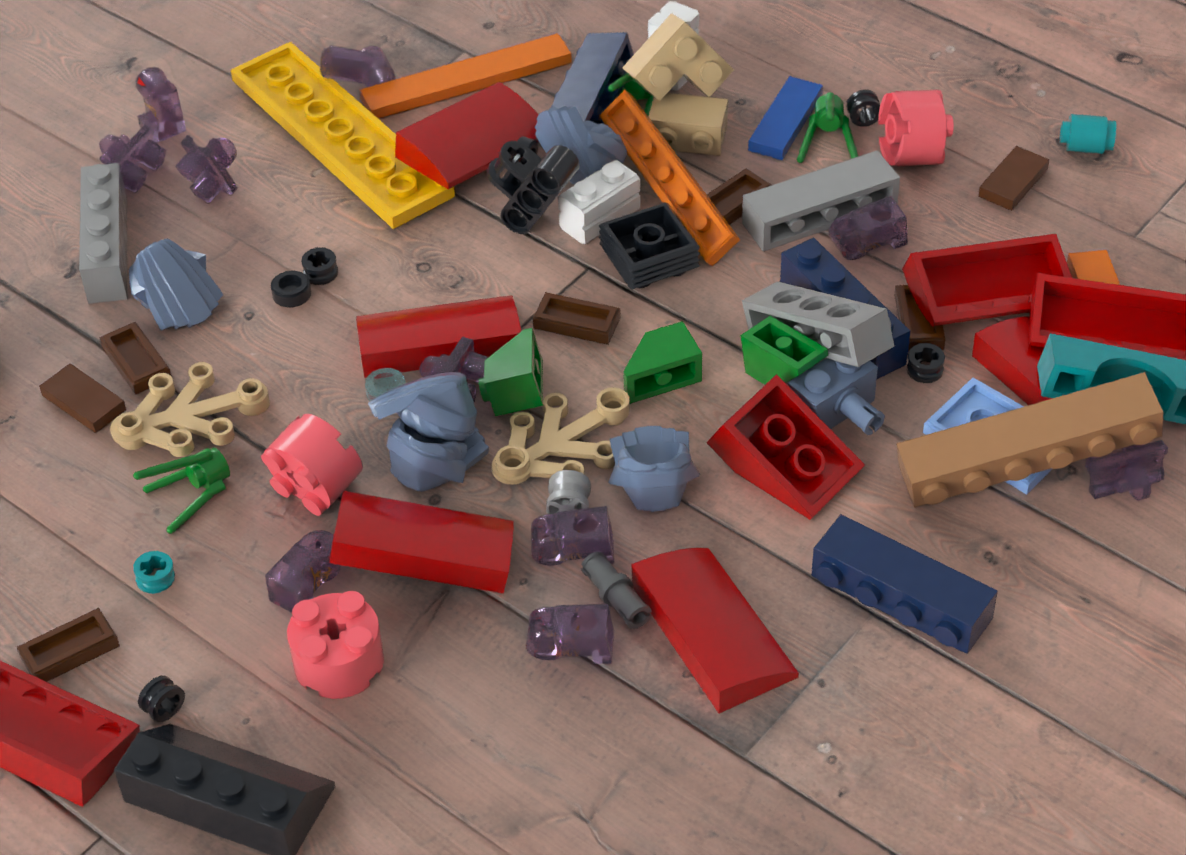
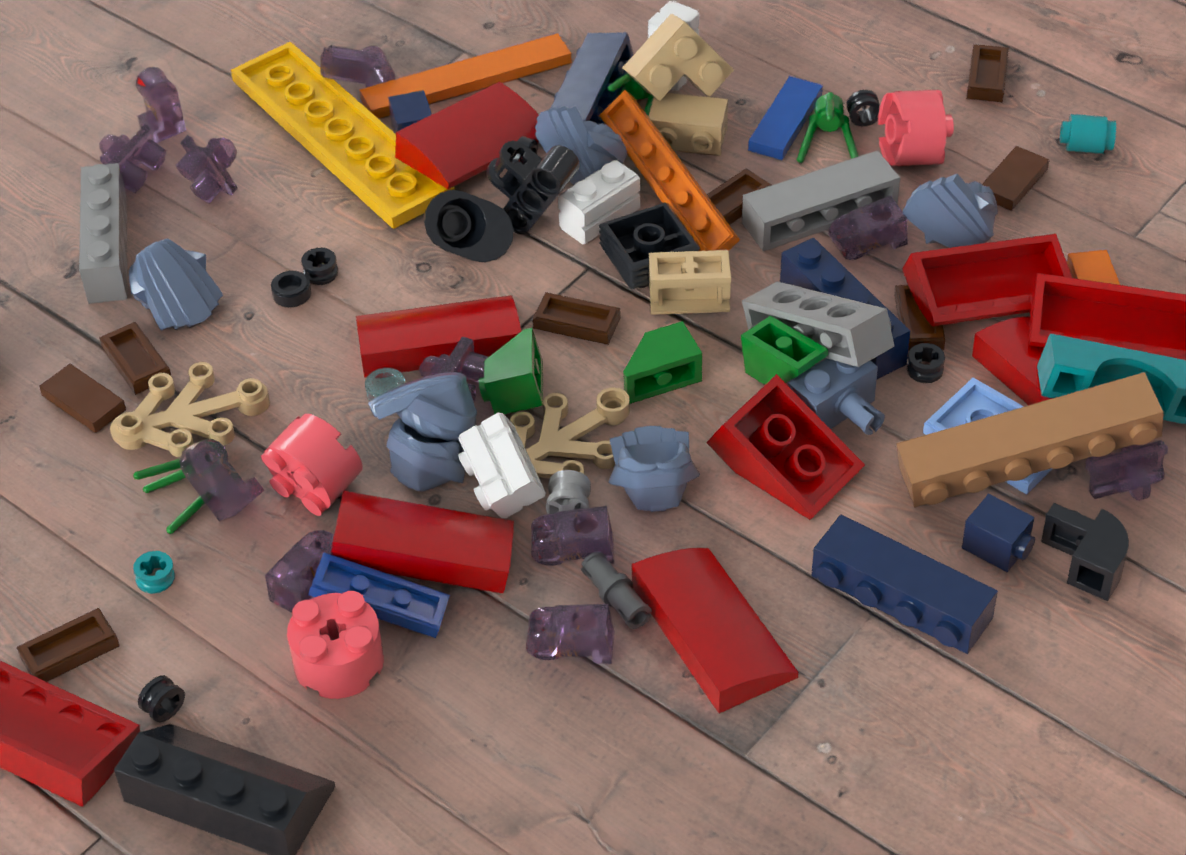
none -> clear purple leg [180,439,265,521]
none -> blue tile [308,552,450,638]
none -> dark blue brick [388,90,432,134]
none -> black piece [424,190,514,263]
none -> white brick [458,413,546,518]
none -> tan hinge [649,250,731,315]
none -> sand blue hair [902,174,998,248]
none -> dark blue brick [962,493,1035,572]
none -> reddish brown tile [966,44,1009,103]
none -> black brick [1041,503,1129,601]

